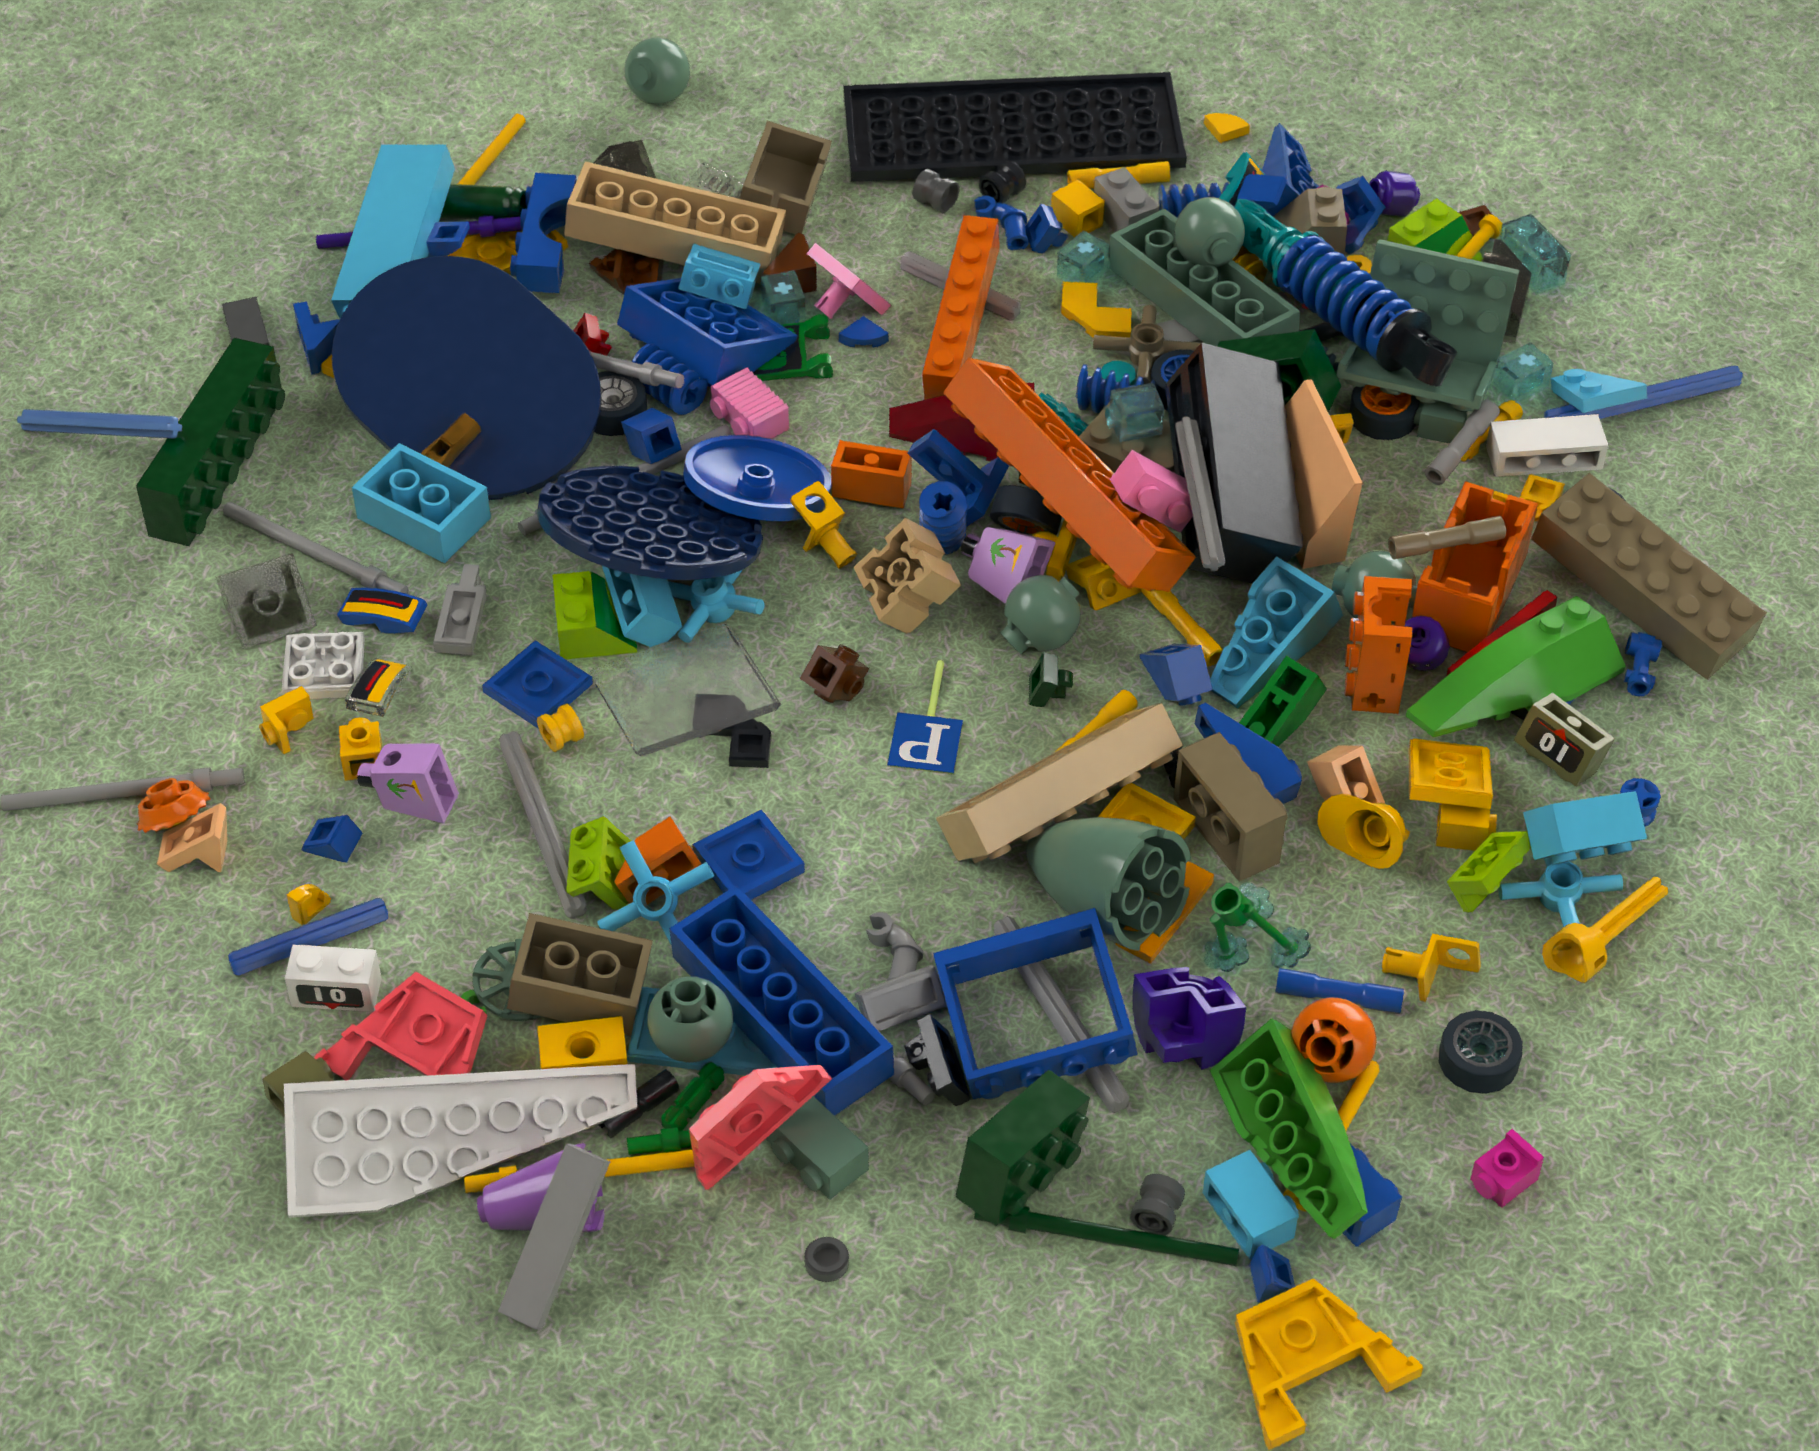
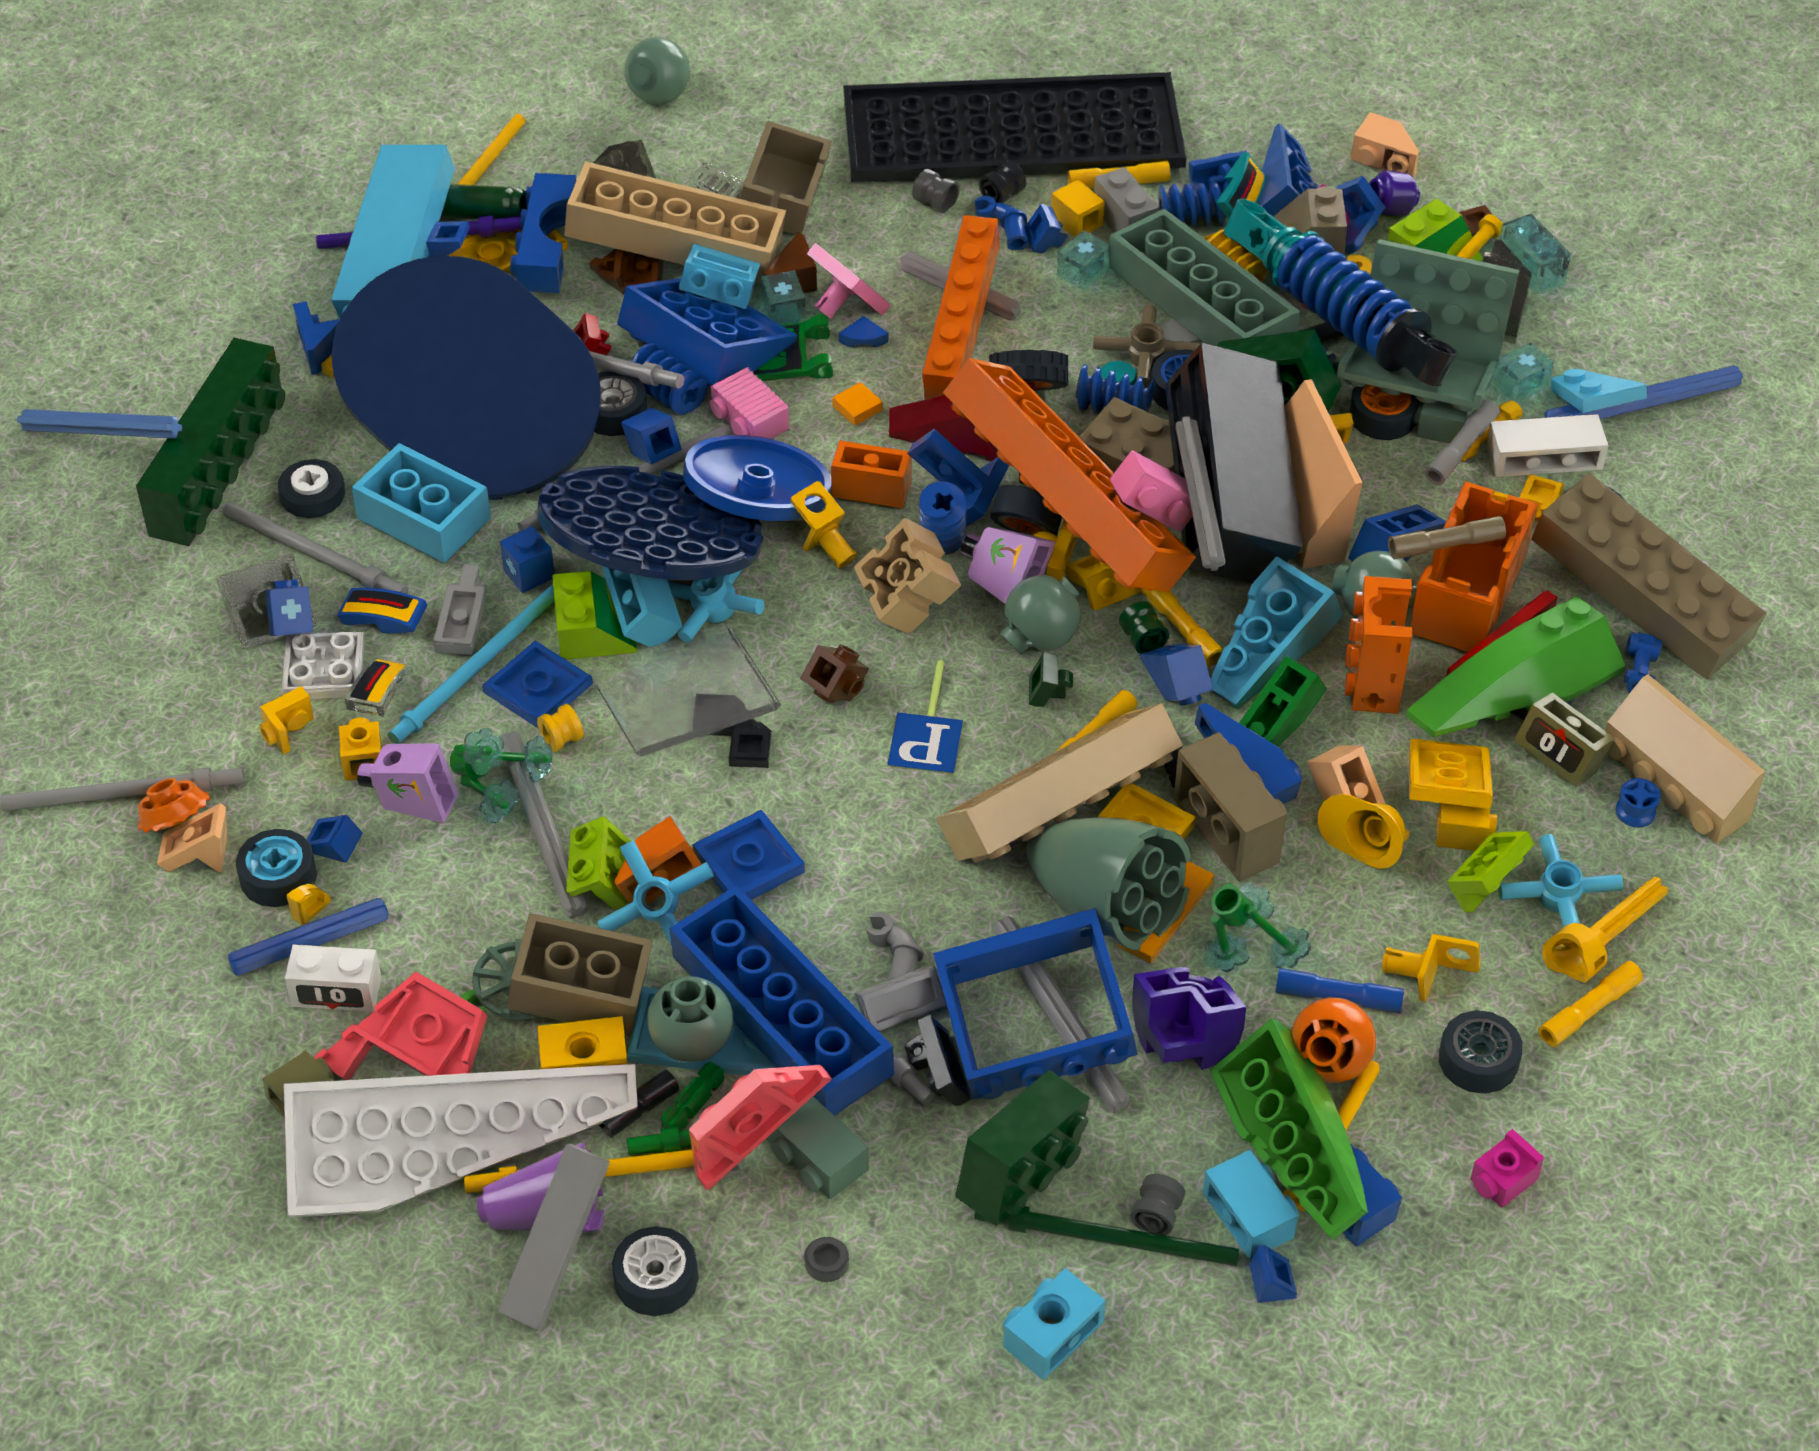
dark grey tile [222,297,270,346] -> none
pearl gold bar [421,413,481,468] -> none
teal wheel [1038,392,1089,437] -> none
yellow tile [1061,281,1132,338] -> none
clear light blue brick [1105,383,1164,442] -> none
sand green brick [1174,197,1245,268] -> none
yellow tile [1204,113,1250,143] -> none
yellow wing [1235,1278,1423,1450] -> none
blue slope [1237,174,1287,210] -> none
dark purple head [1396,616,1450,671] -> none
medium azure brick [1523,791,1647,865] -> none
none -> wheel [235,829,317,907]
none -> blue brick [265,579,313,636]
none -> black wheel [278,459,345,518]
none -> medium azure bar [387,584,555,744]
none -> clear light blue plant [450,728,552,824]
none -> blue brick [500,526,555,593]
none -> wheel [612,1226,699,1316]
none -> light orange tile [832,382,883,426]
none -> black wheel [989,350,1068,391]
none -> medium azure brick [1003,1268,1106,1380]
none -> dark green wheel [1119,601,1170,654]
none -> blue hips [1188,150,1250,193]
none -> blue slope [1348,504,1446,562]
none -> light nougat slope [1351,112,1419,178]
none -> yellow piece [1538,961,1643,1048]
none -> tan slope [1605,674,1765,844]

